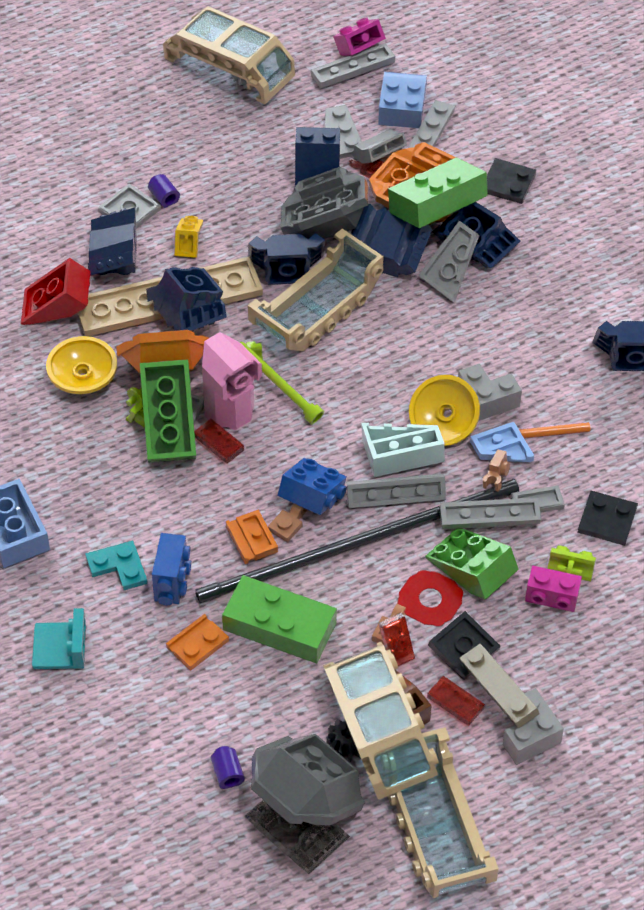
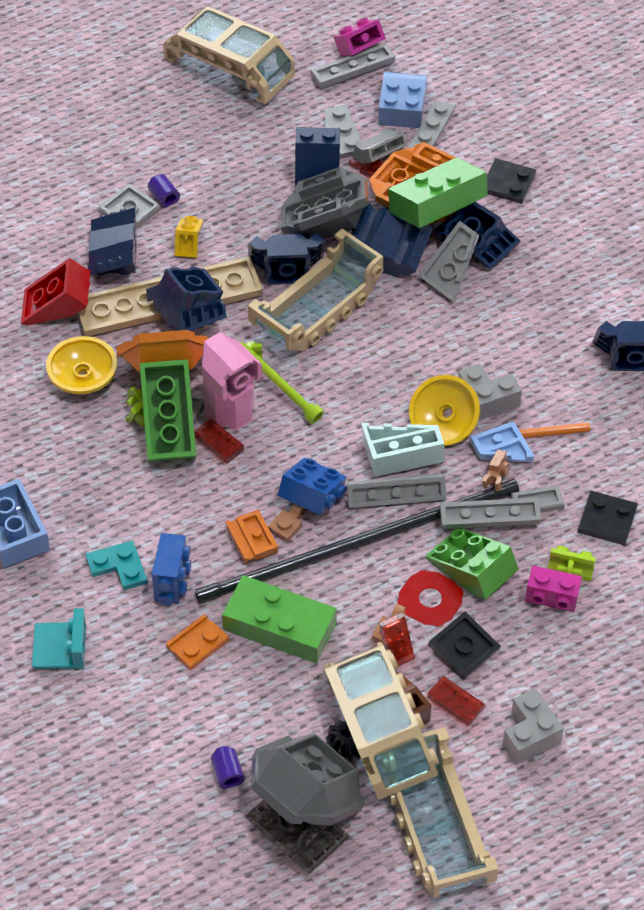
plate [459,644,540,728] -> none

